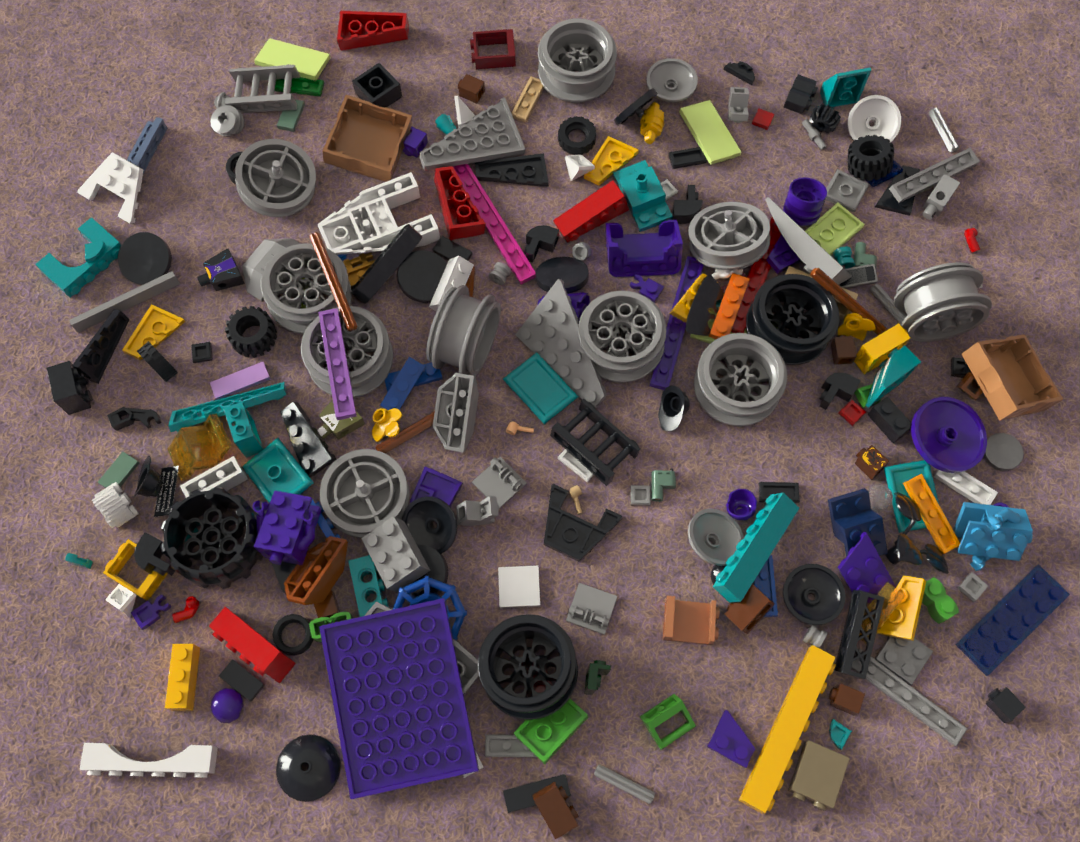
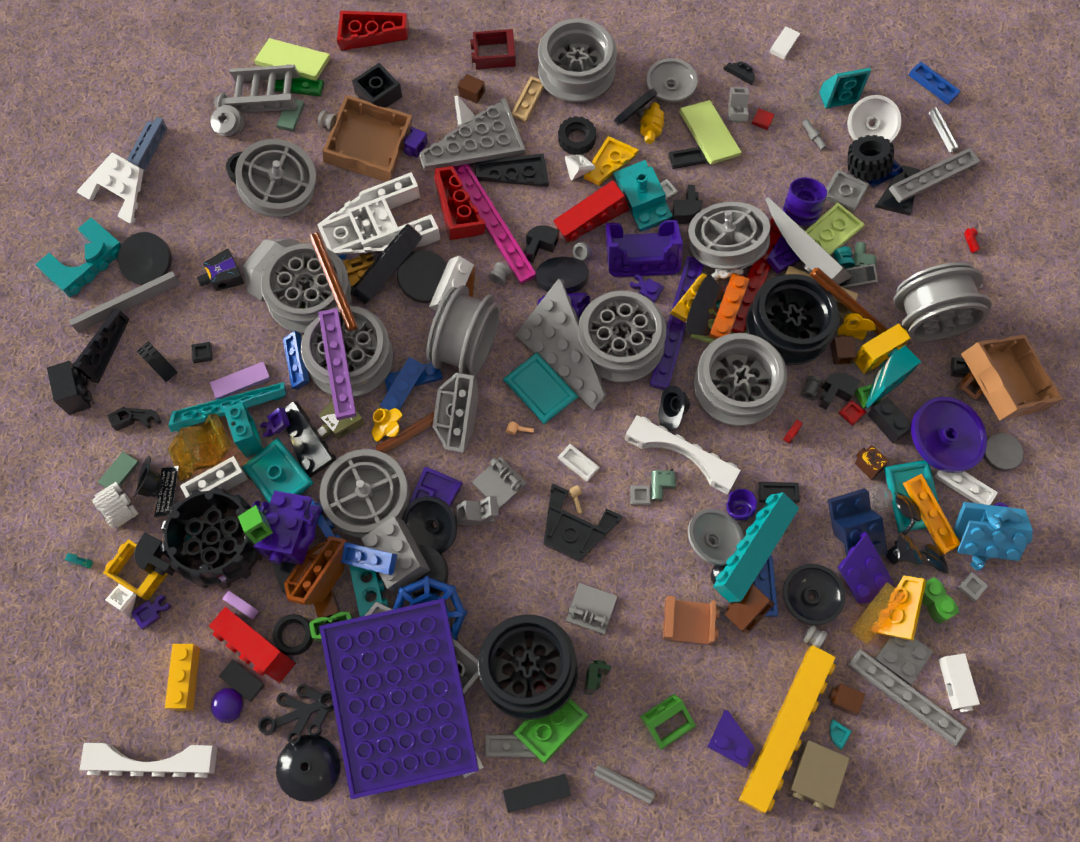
yellow wing [122,304,185,360] -> none
red arm [172,596,199,623] -> none
black tyre [225,306,277,358] -> none
black tile [432,236,473,261] -> none
teal cone [435,114,456,135] -> none
white tile [498,566,540,608] -> none
reddish brown brick [533,782,579,840] -> none
black fence [550,399,641,486] -> none
black brick [784,74,818,115] -> none
black gear [809,104,841,134] -> none
black fence [834,590,885,679] -> none
light grey axle [870,284,907,324] -> none
light grey torso [922,174,960,220] -> none
clear blue plate [955,564,1070,676] -> none
black brick [985,687,1026,723] -> none
none -> lavender beam [222,590,259,620]
none -> bright green brick [238,505,273,544]
none -> black plant [258,684,334,746]
none -> dark purple plate [260,407,290,437]
none -> blue plate [283,331,309,390]
none -> light grey wheel [318,110,337,131]
none -> plate [341,542,397,575]
none -> white arch [625,415,741,495]
none -> white tile [769,26,800,59]
none -> red tile [783,419,803,443]
none -> dark grey bush [800,376,823,401]
none -> blue plate [908,62,961,105]
none -> white brick [938,653,980,713]

